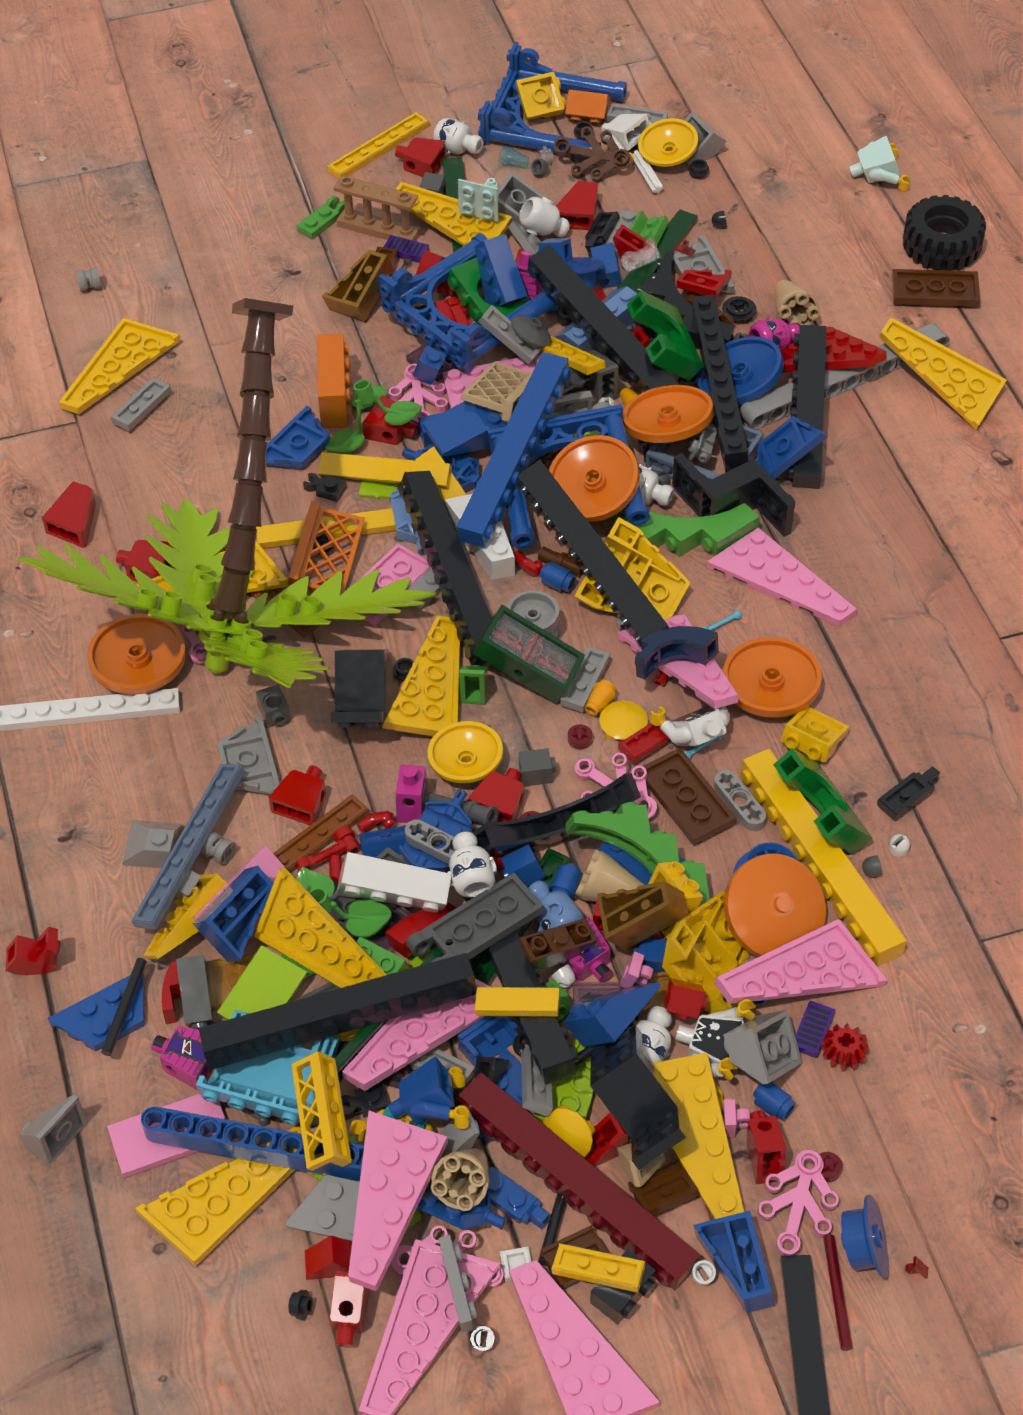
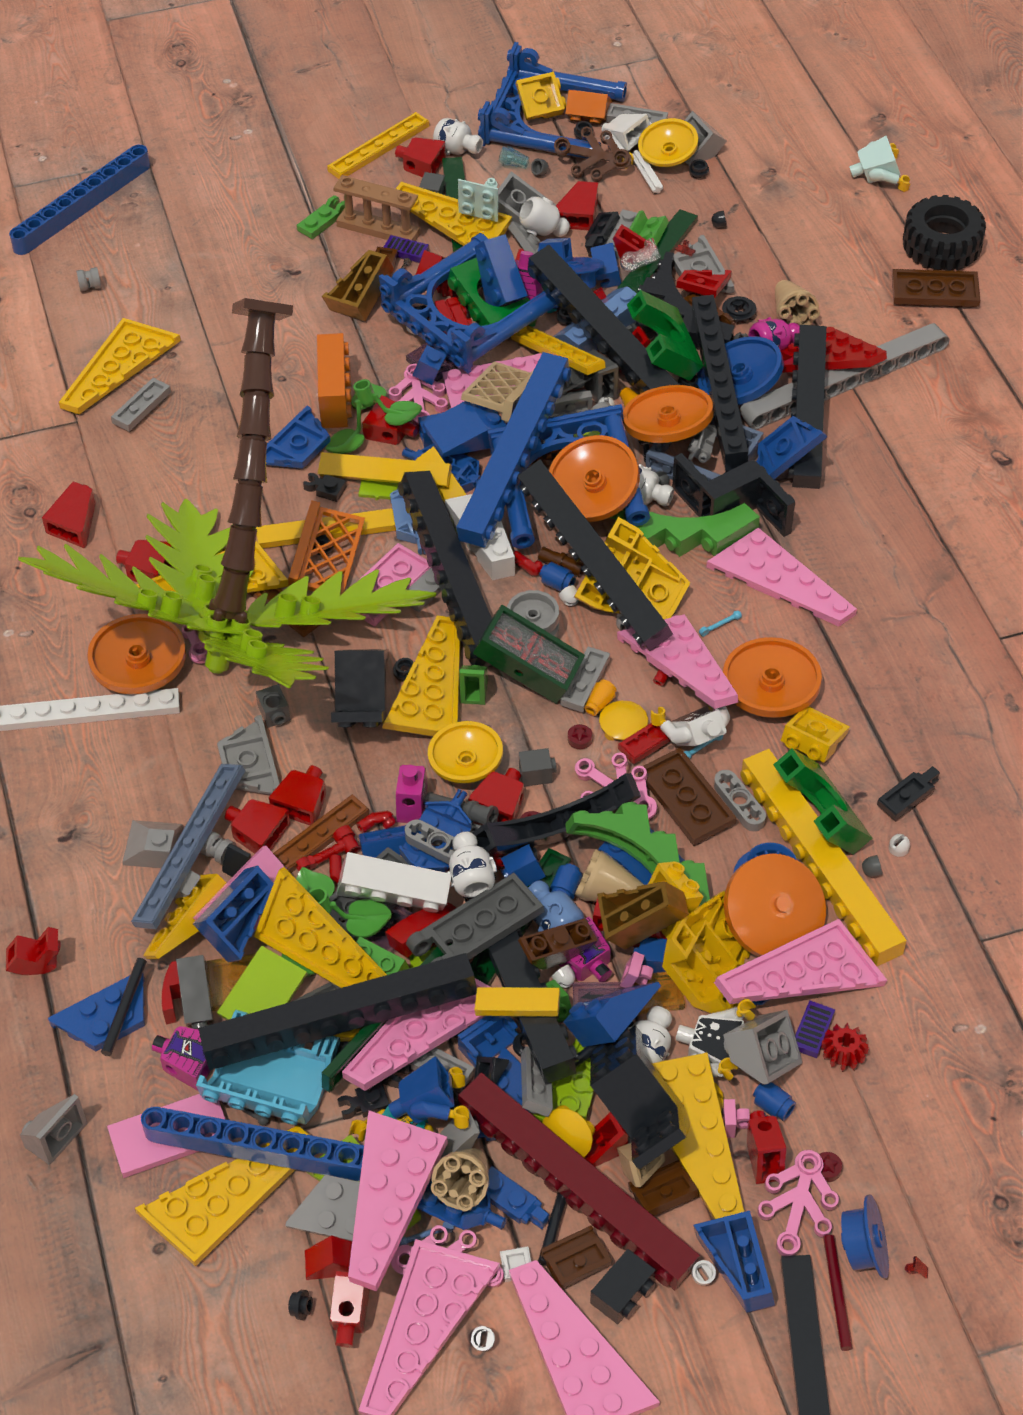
yellow fence [291,1051,352,1171] -> none
light grey plate [438,1235,477,1332] -> none
light grey plate [478,305,542,365] -> none
dark grey dish [511,314,551,347] -> none
clear plate [538,146,555,166] -> none
yellow tile [551,1243,646,1293] -> none
dark blue arch [635,626,719,680] -> none
red brick [663,978,708,1020] -> none
yellow wing [879,317,1007,430] -> none
none -> blue beam [9,144,150,255]
none -> black slope [222,843,251,877]
none -> red torso [224,799,290,854]
none -> medium blue hinge [398,1221,454,1247]
none -> white hinge [559,585,579,606]

